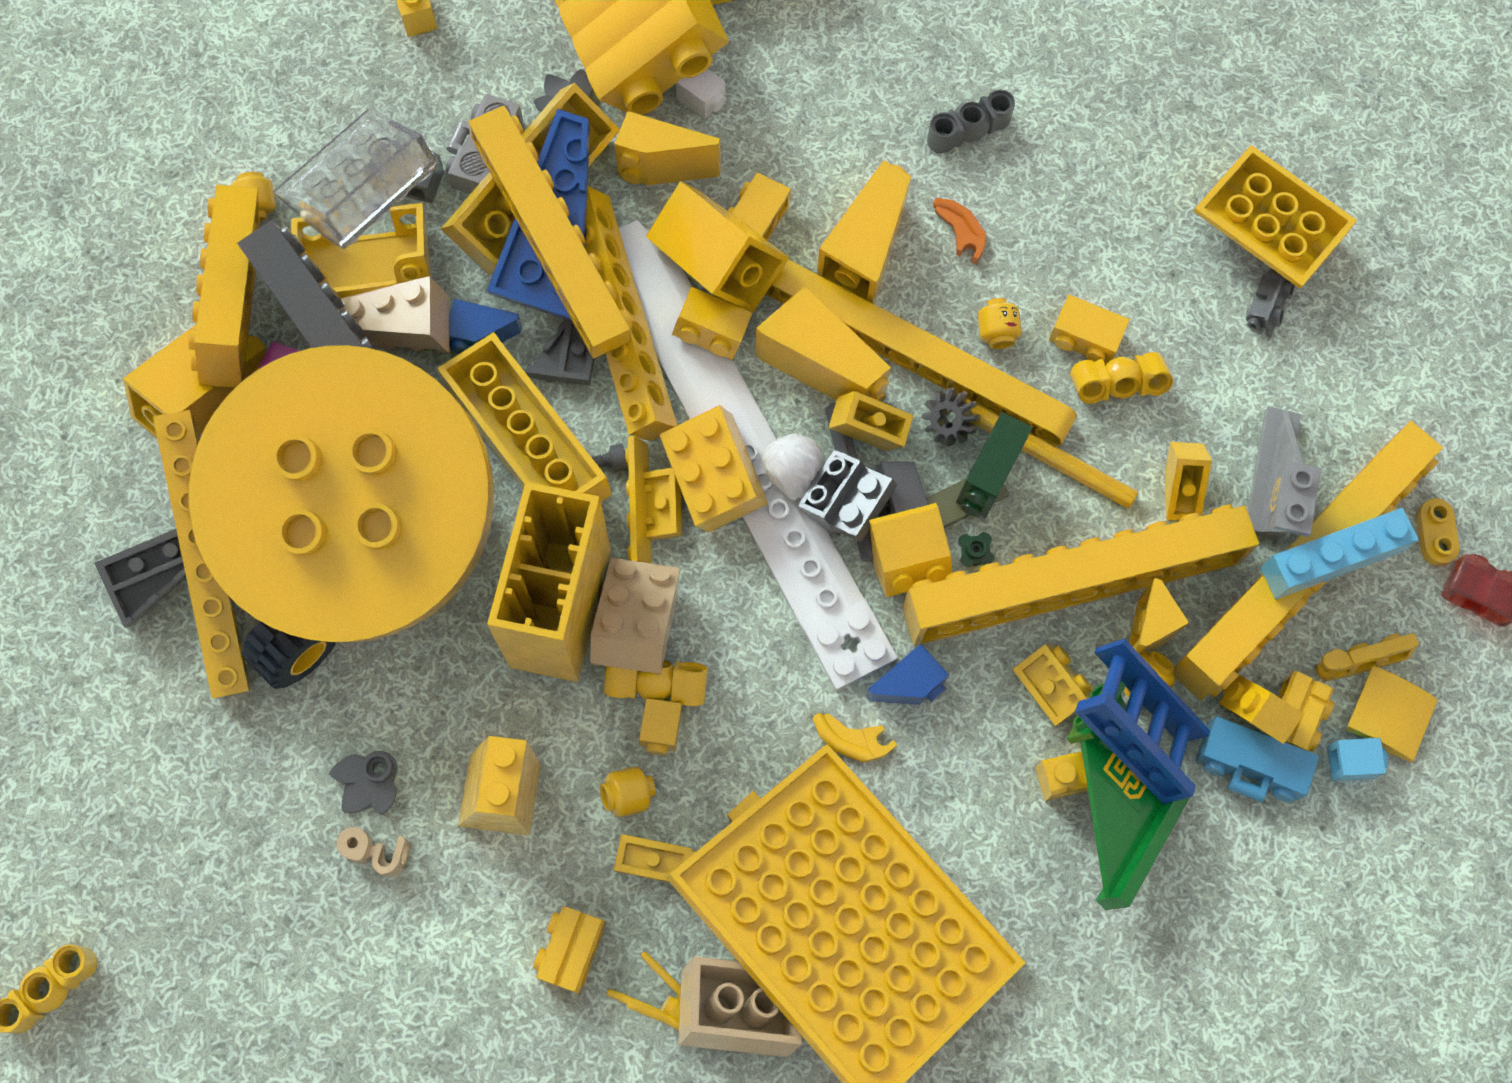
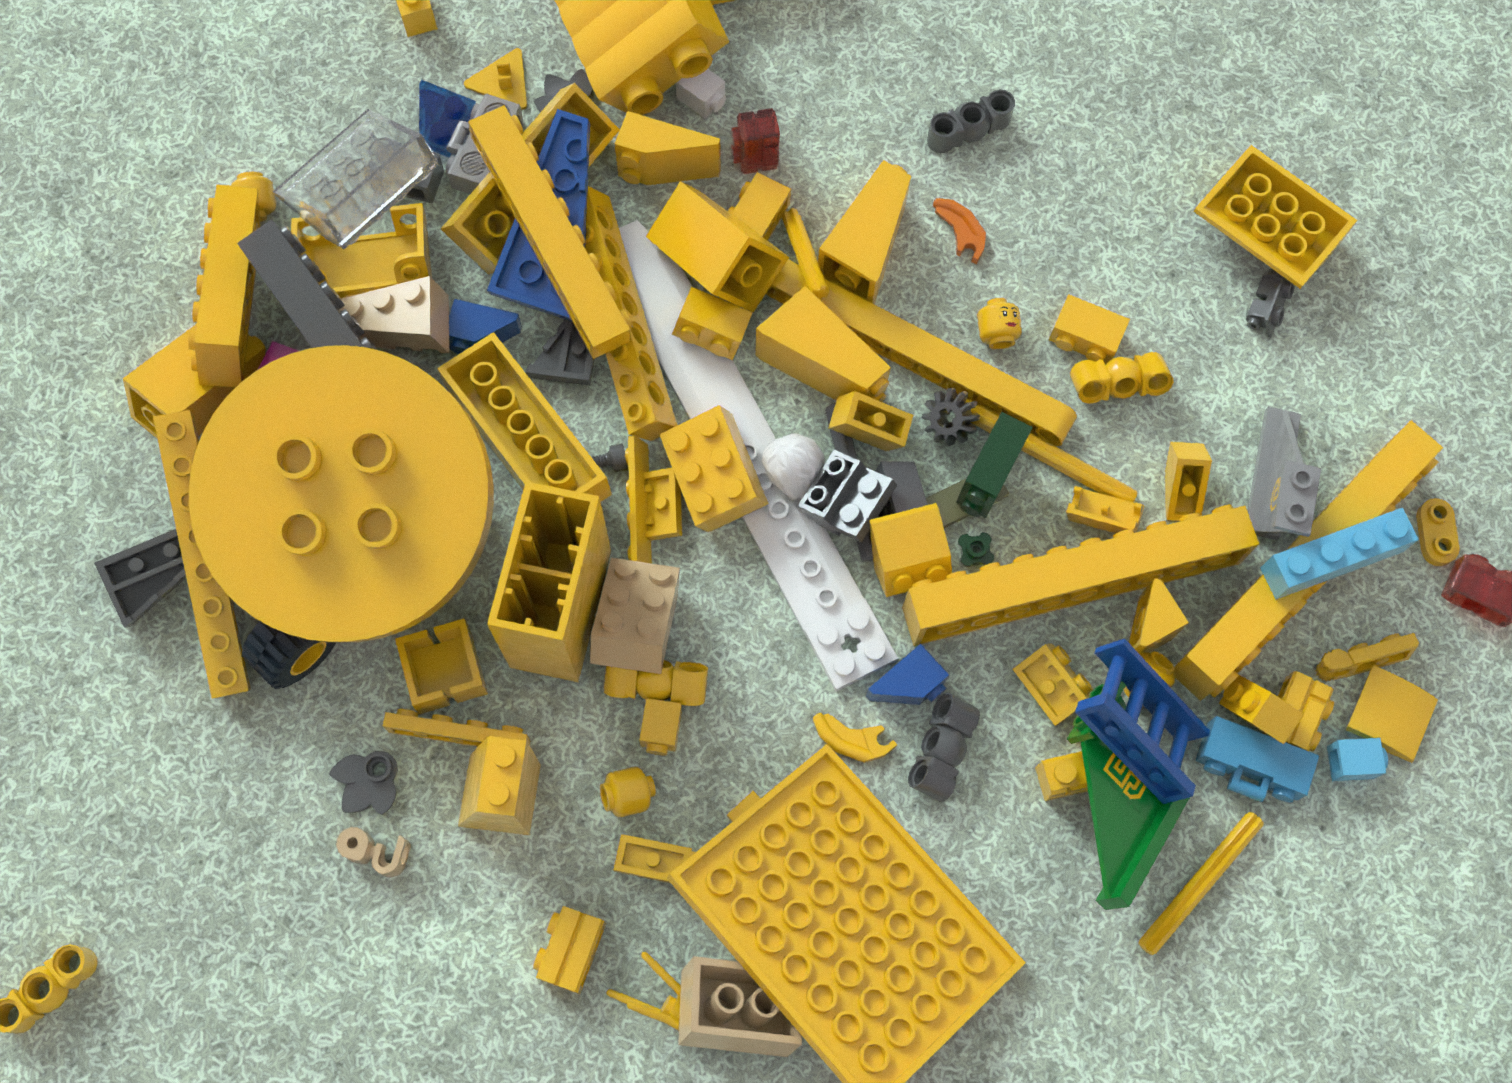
none -> yellow plate [382,709,531,747]
none -> yellow piece [395,618,488,715]
none -> clear blue wing [419,79,476,157]
none -> yellow piece [464,48,527,110]
none -> clear red brick [731,108,780,174]
none -> yellow axle [782,208,829,299]
none -> dark grey piece [908,693,980,802]
none -> yellow hinge [1066,486,1145,533]
none -> yellow axle [1138,812,1264,955]

